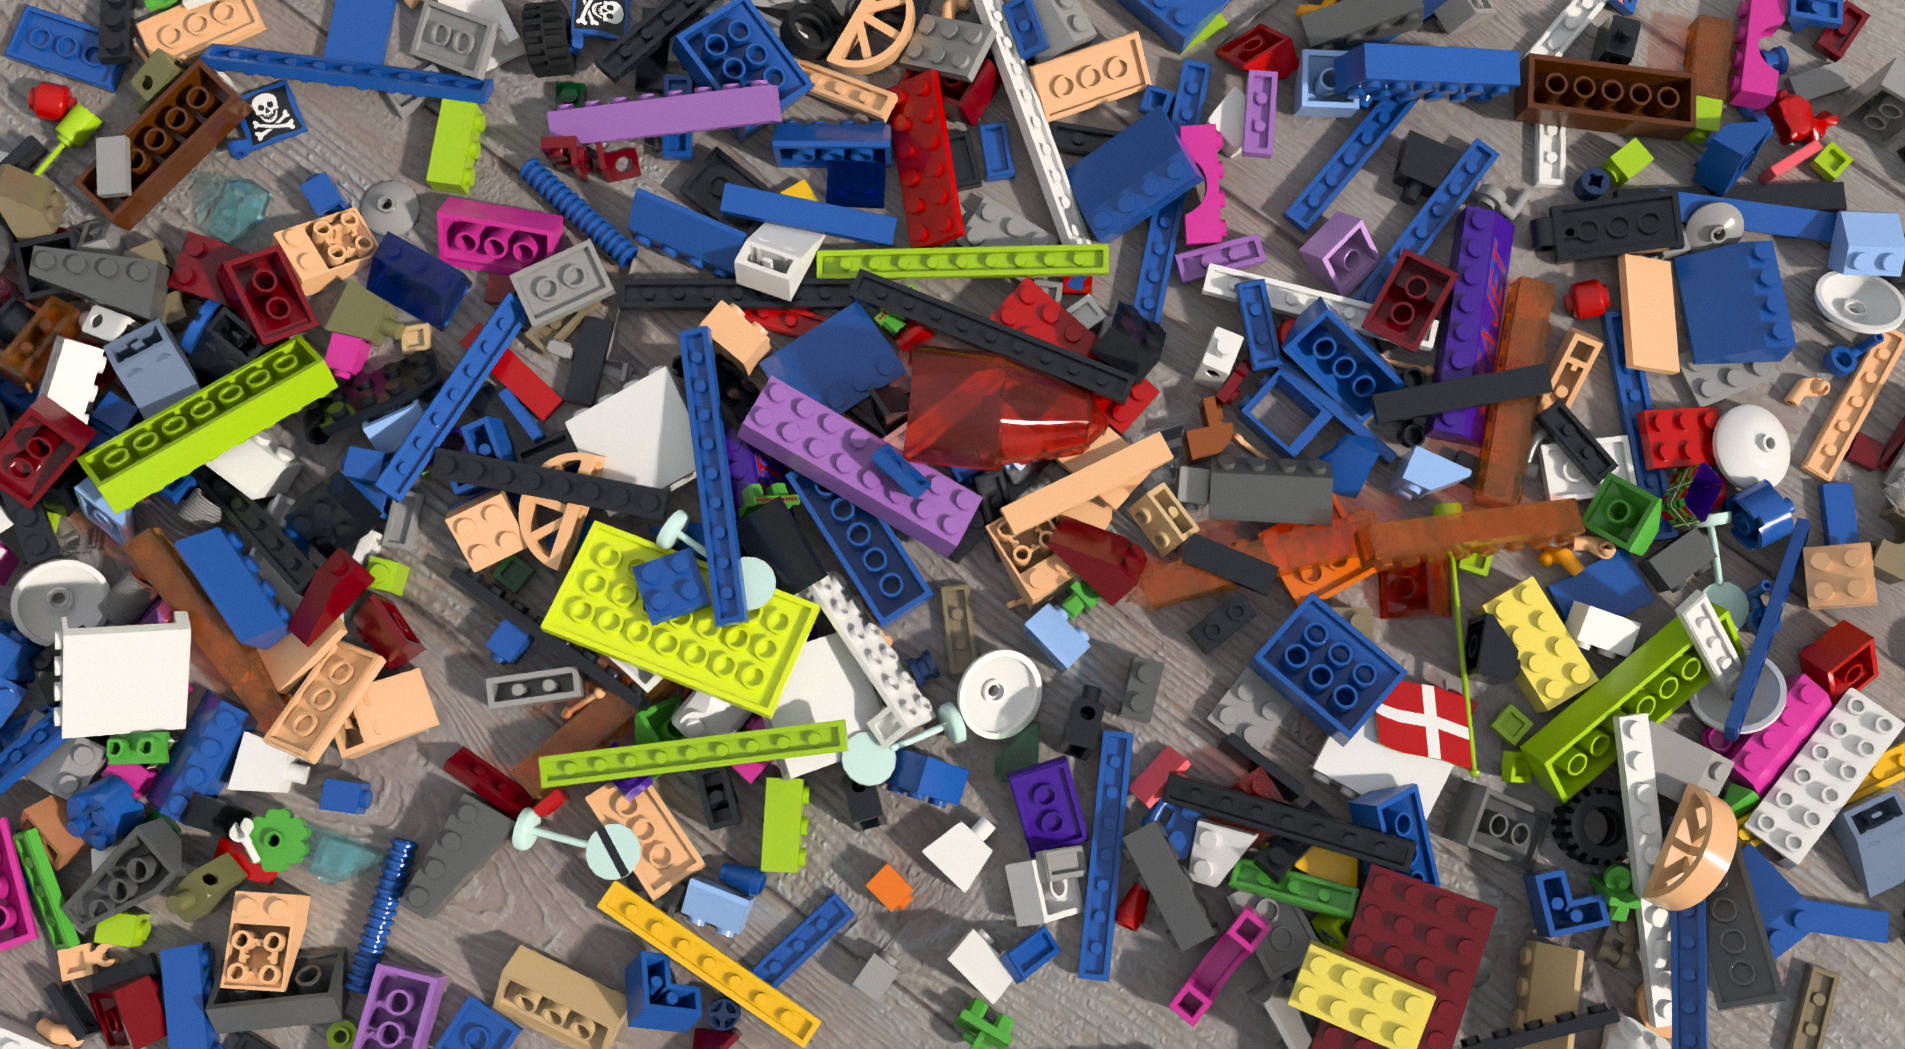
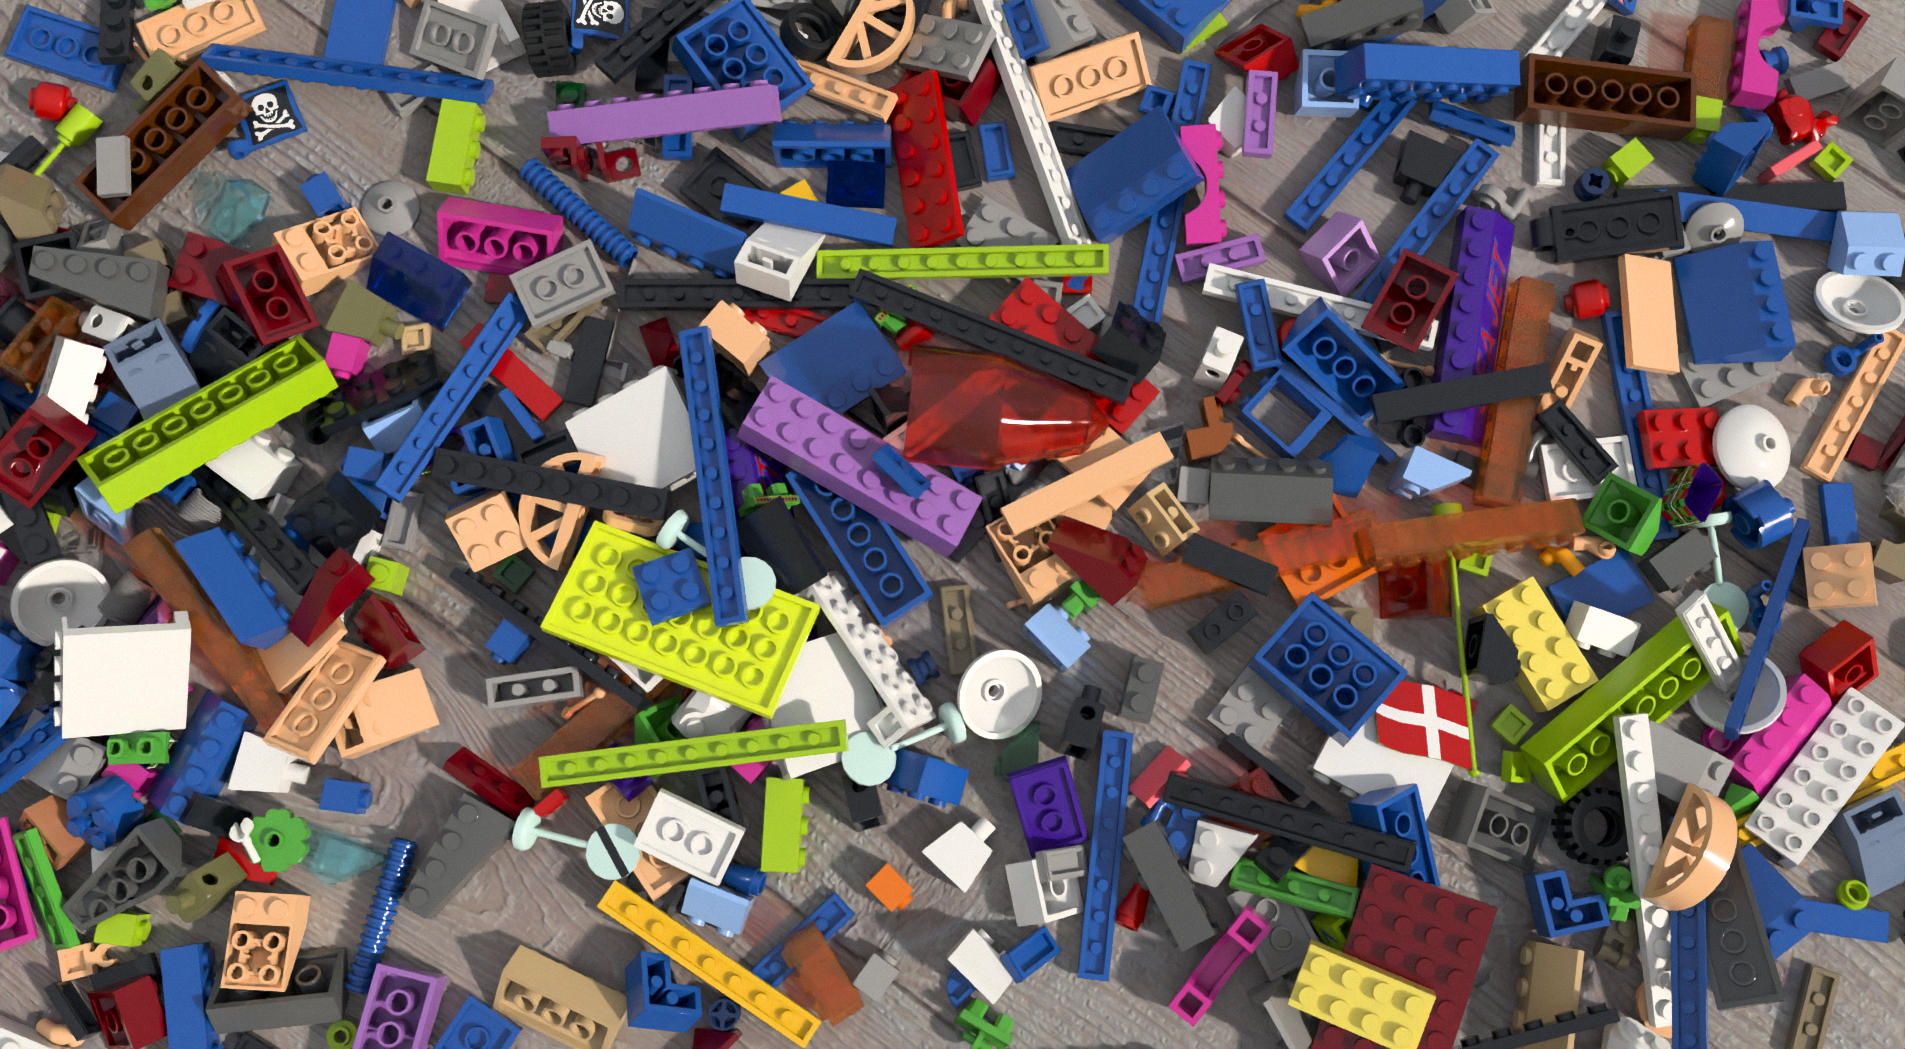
none -> light nougat plate [602,510,664,537]
none -> white plate [633,788,746,887]
none -> dark red slope [639,317,681,368]
none -> clear orange brick [781,921,865,1026]
none -> blue tile [947,966,977,1010]
none -> blue plate [1428,101,1515,147]
none -> lime plate [1836,879,1870,911]

